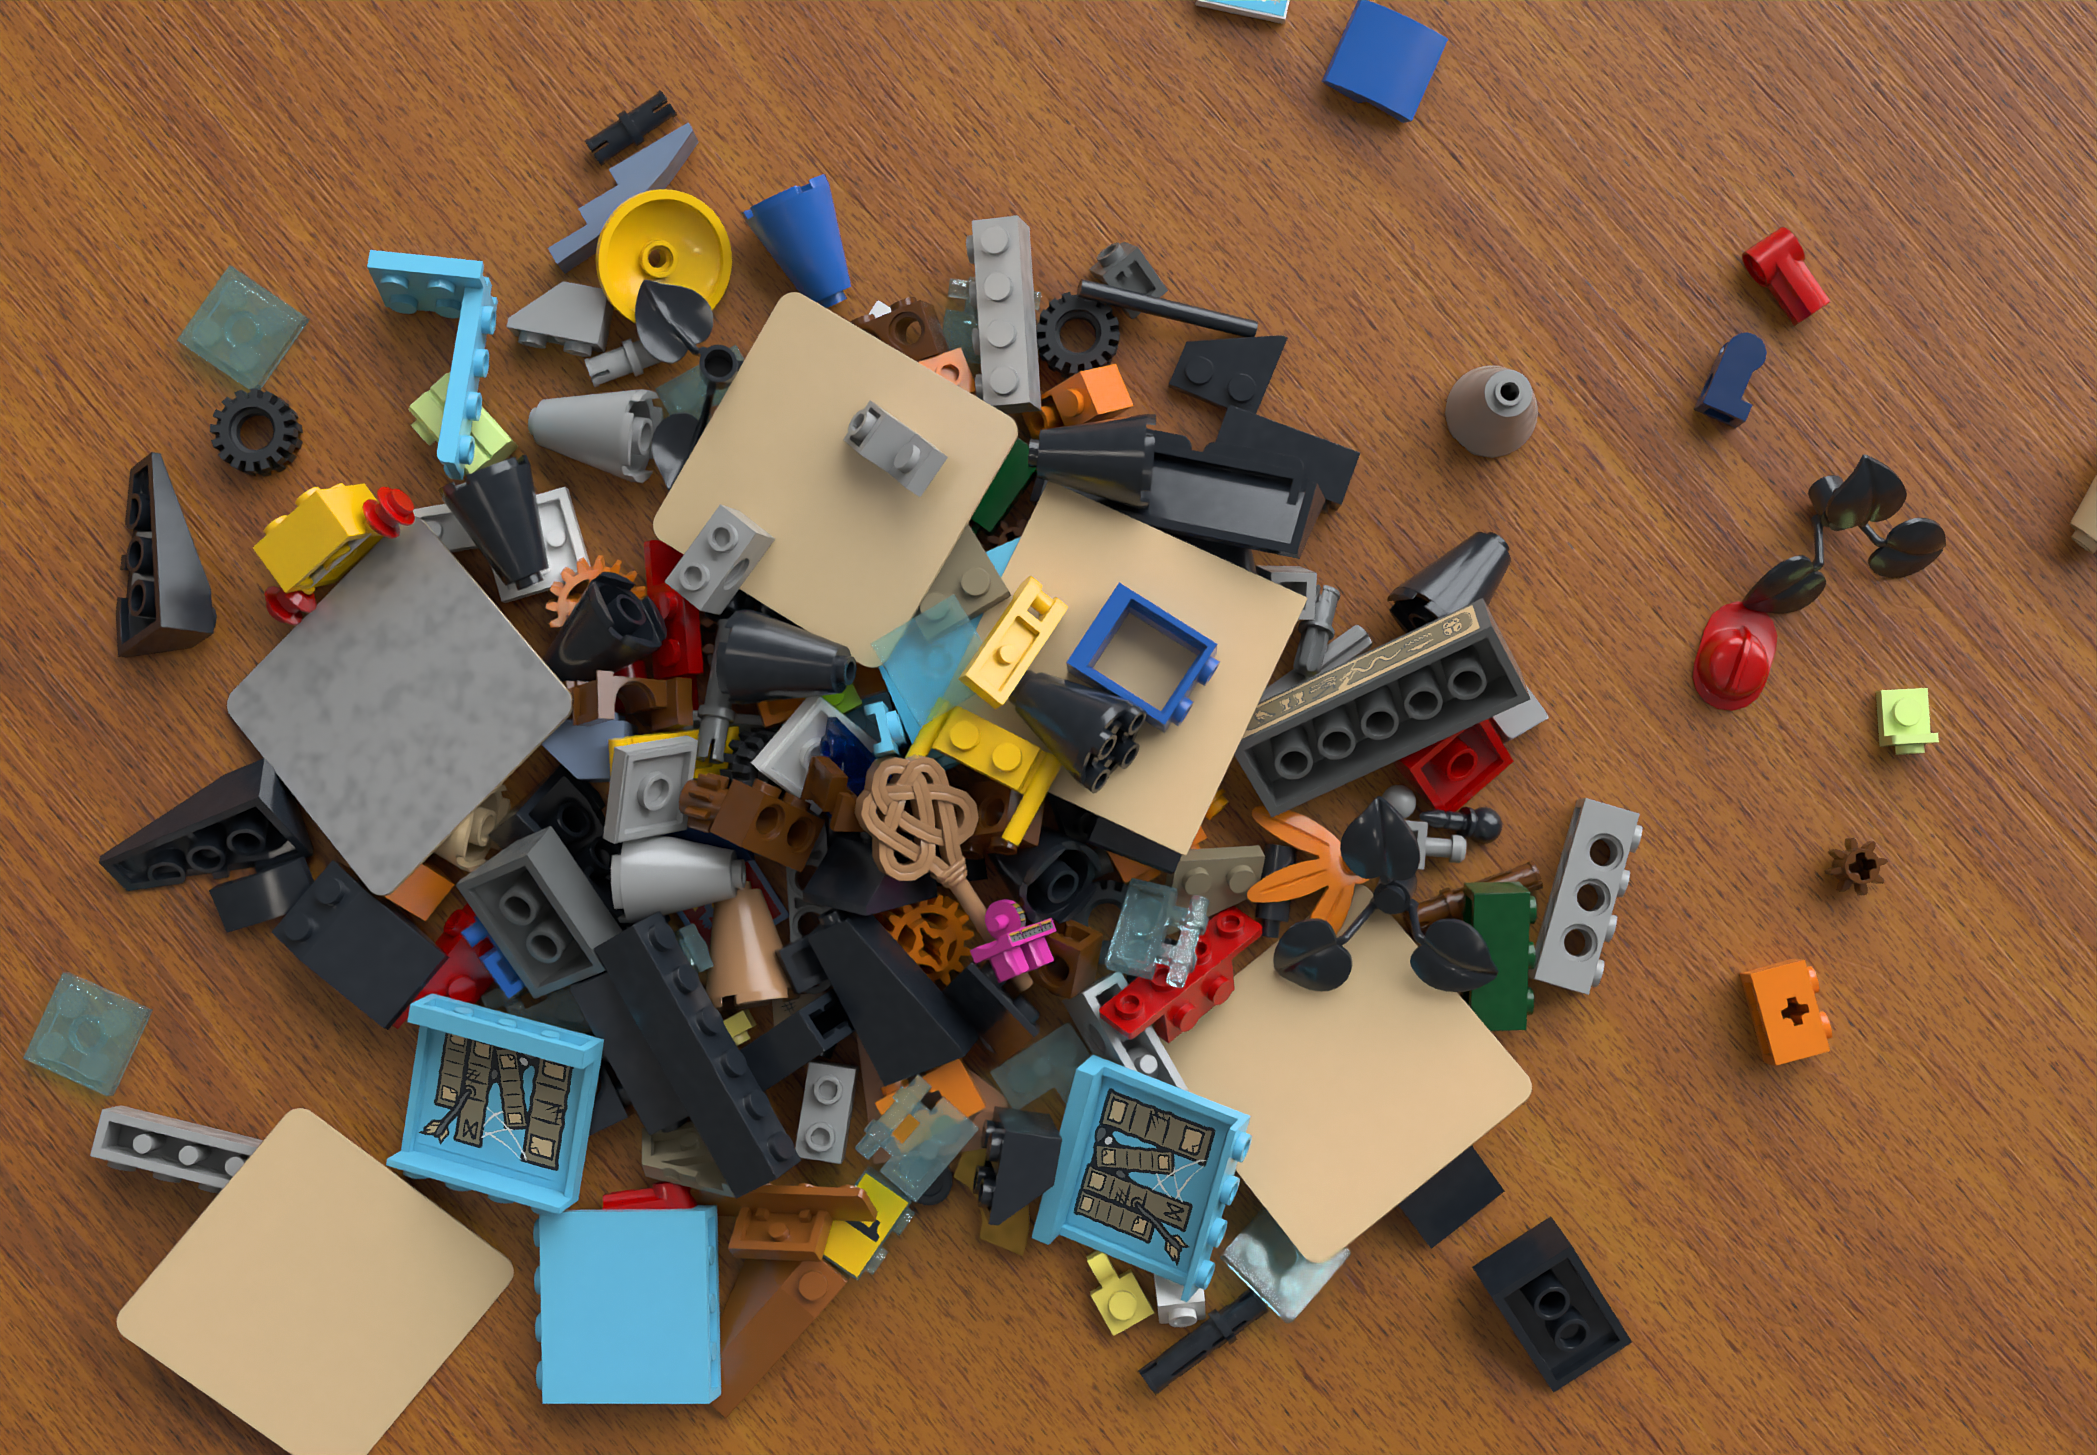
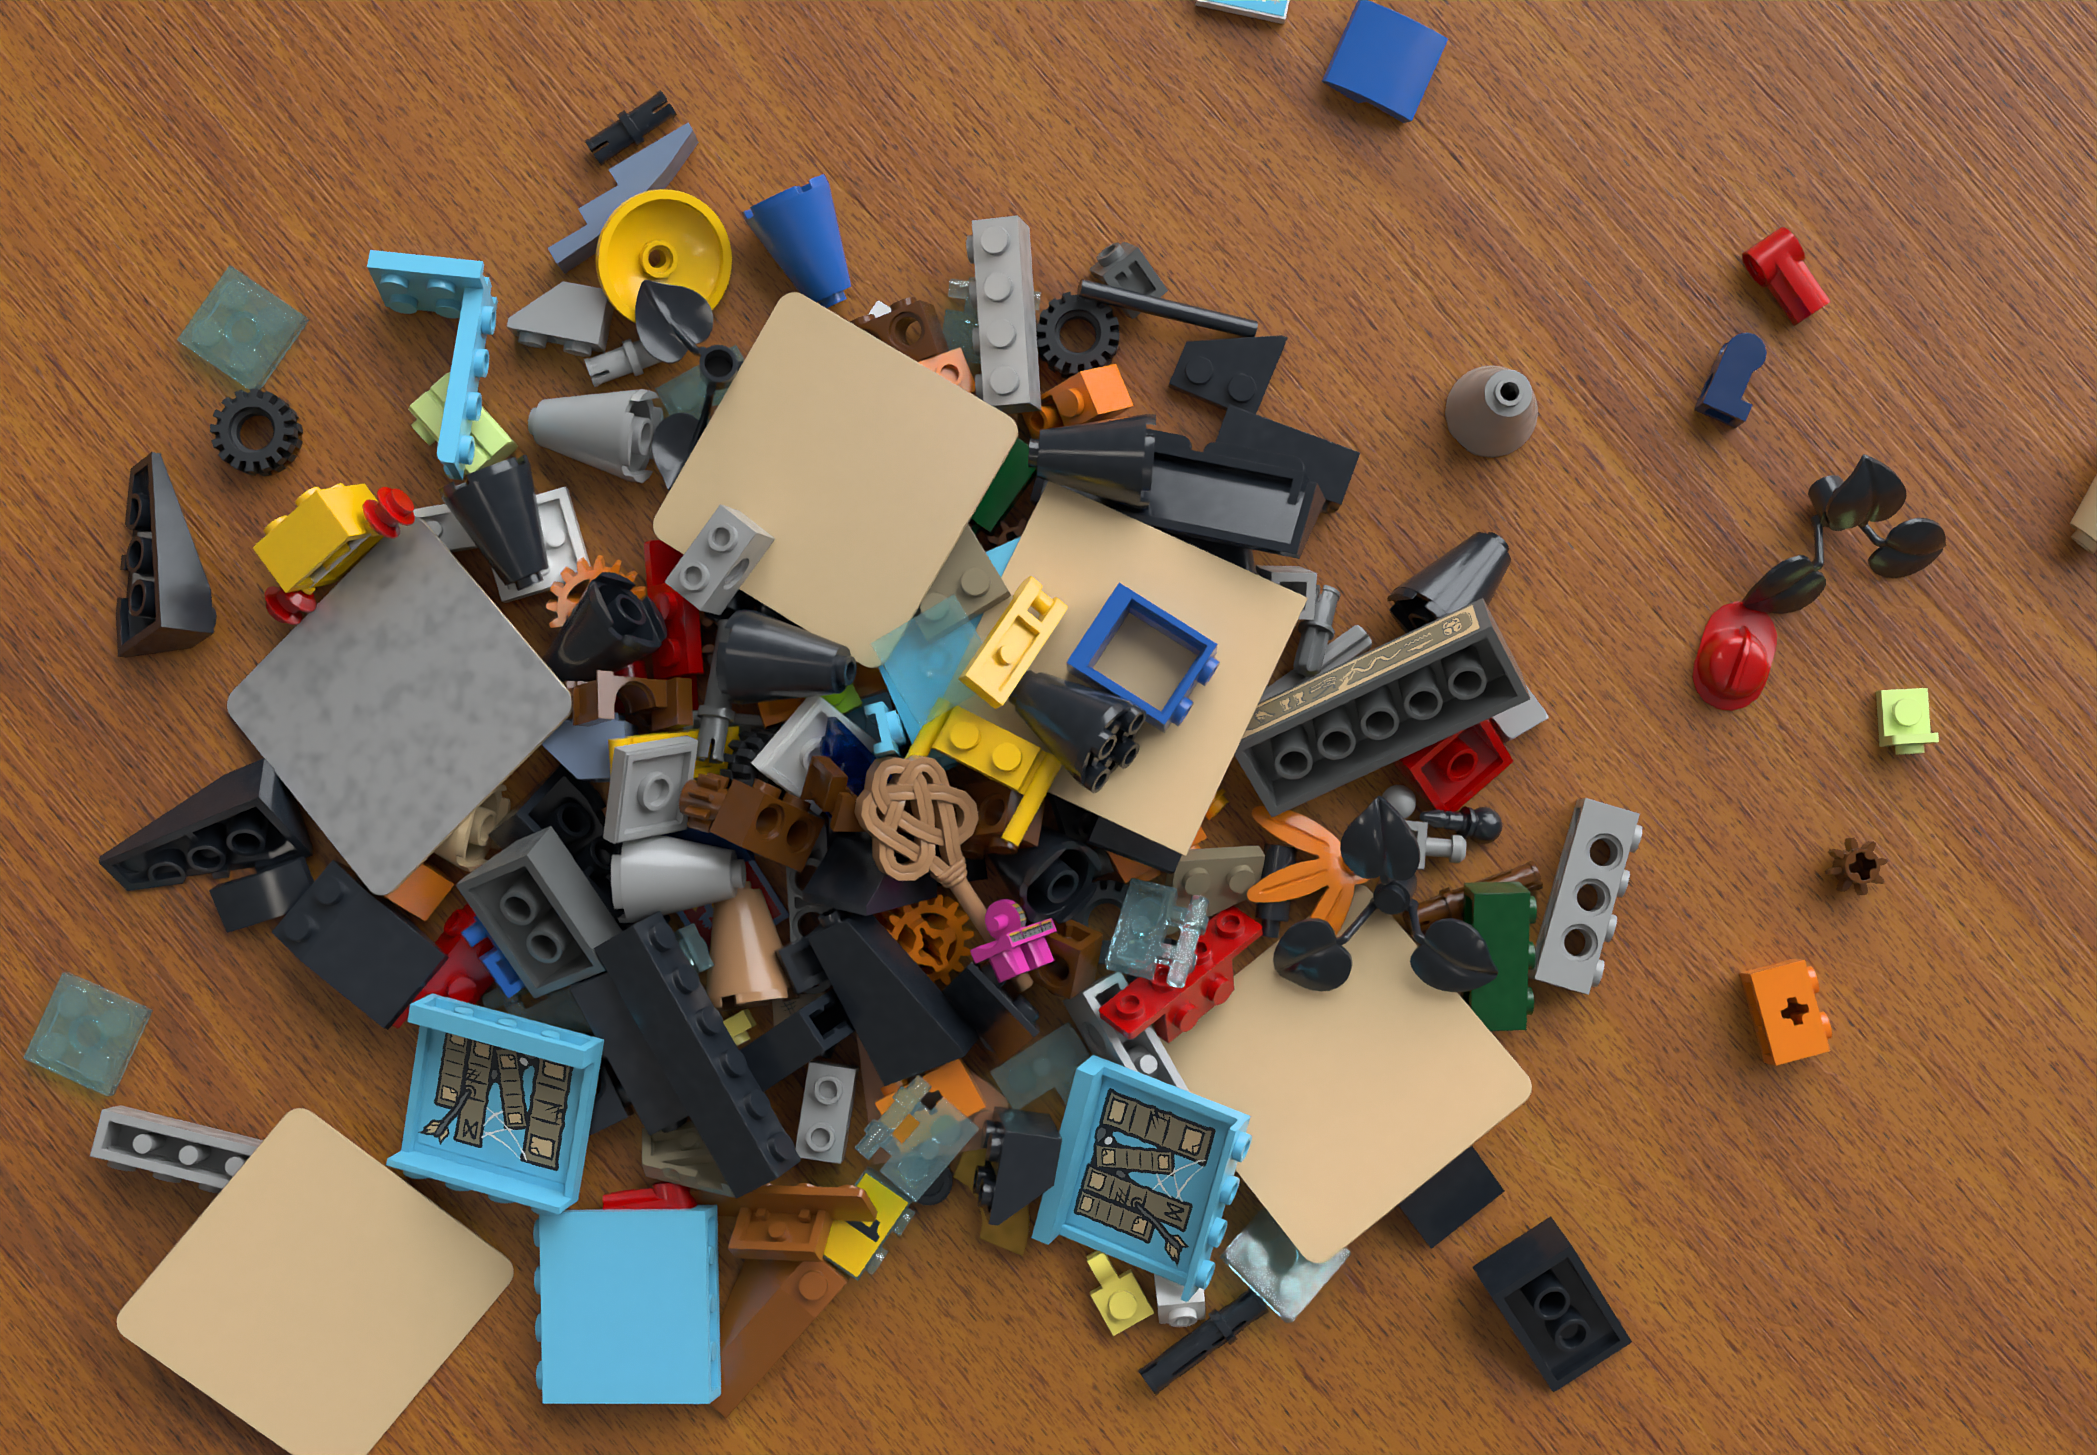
light grey slope [843,400,948,497] -> none

